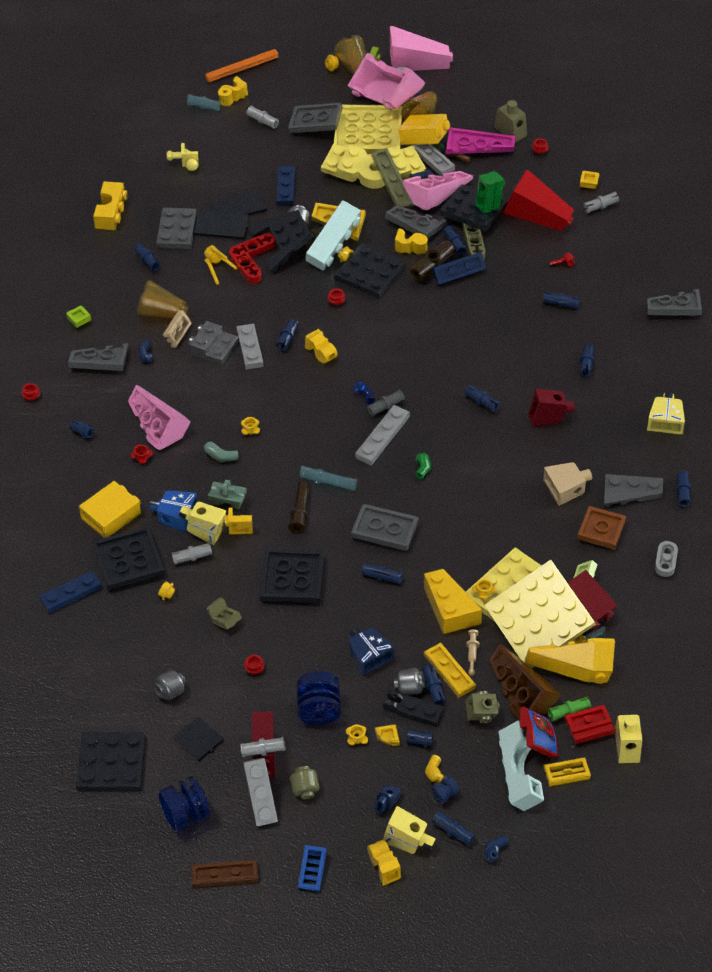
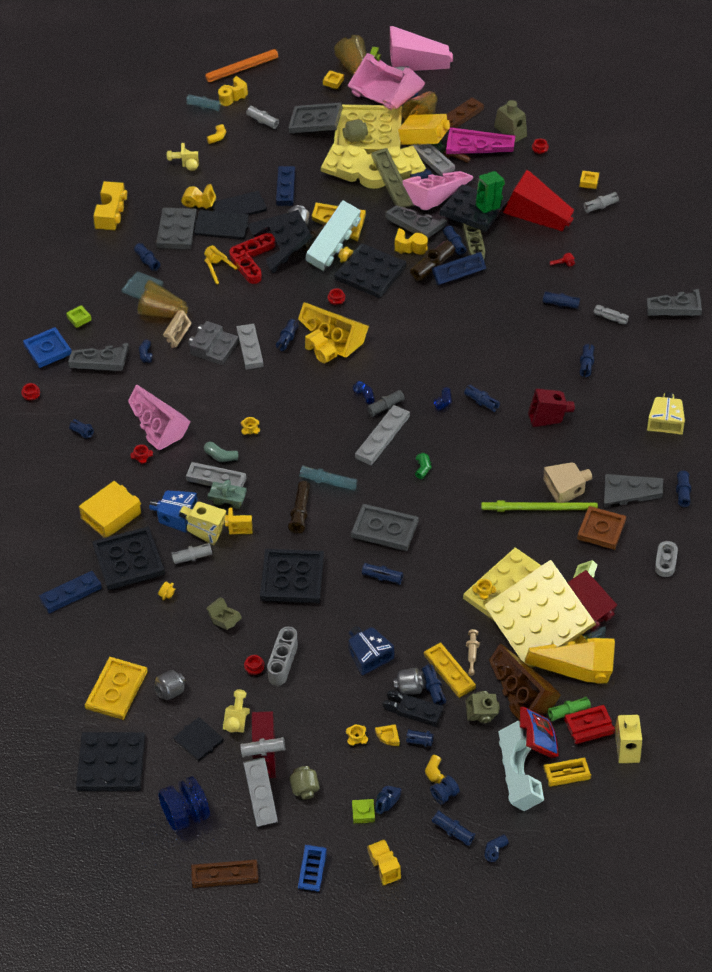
clear blue wheel [296,671,341,725] -> none
yellow plate [325,55,339,71] -> none
light yellow torso [383,806,436,854] -> none
yellow wedge [424,569,482,634] -> none
none -> blue plate [23,327,71,368]
none -> yellow tile [85,657,148,720]
none -> clear light blue piece [122,272,163,302]
none -> yellow leg [181,184,216,209]
none -> light grey plate [186,462,246,487]
none -> yellow arm [207,124,226,144]
none -> light yellow piece [223,690,250,733]
none -> light grey beam [267,627,298,686]
none -> yellow wedge [298,302,369,358]
none -> yellow plate [323,70,344,89]
none -> olive head [342,119,368,143]
none -> lime plate [352,799,375,823]
none -> clear blue arm [433,387,452,410]
none -> reddish brown plate [446,97,484,132]
none -> lime bar [481,500,598,512]
none -> light grey axle [594,305,629,325]

